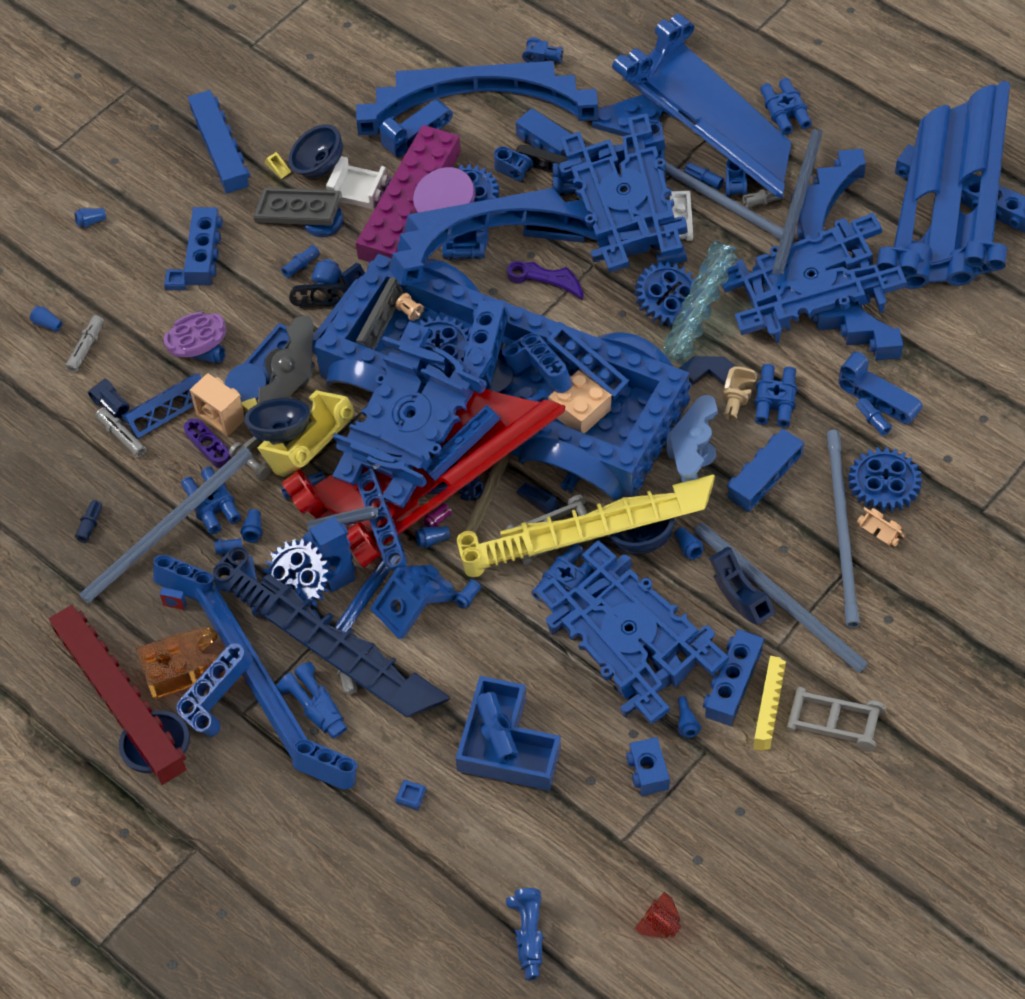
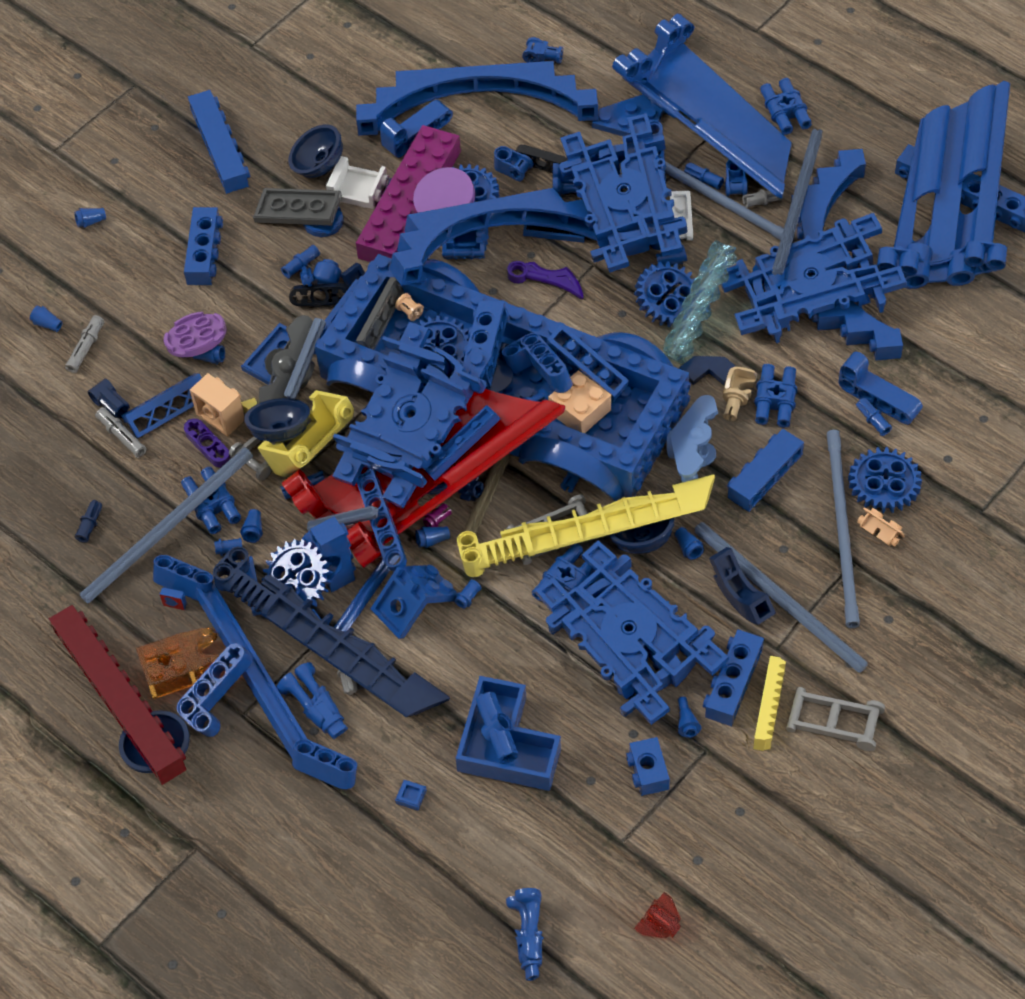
blue tile [164,269,187,290] -> none
blue tile [225,363,268,402] -> none
light yellow piece [264,152,291,179] -> none
blue brick [516,108,571,157] -> none
dark blue piece [516,482,560,514] -> none
none -> sand blue axle [284,318,326,400]
none -> blue axle [300,266,314,287]

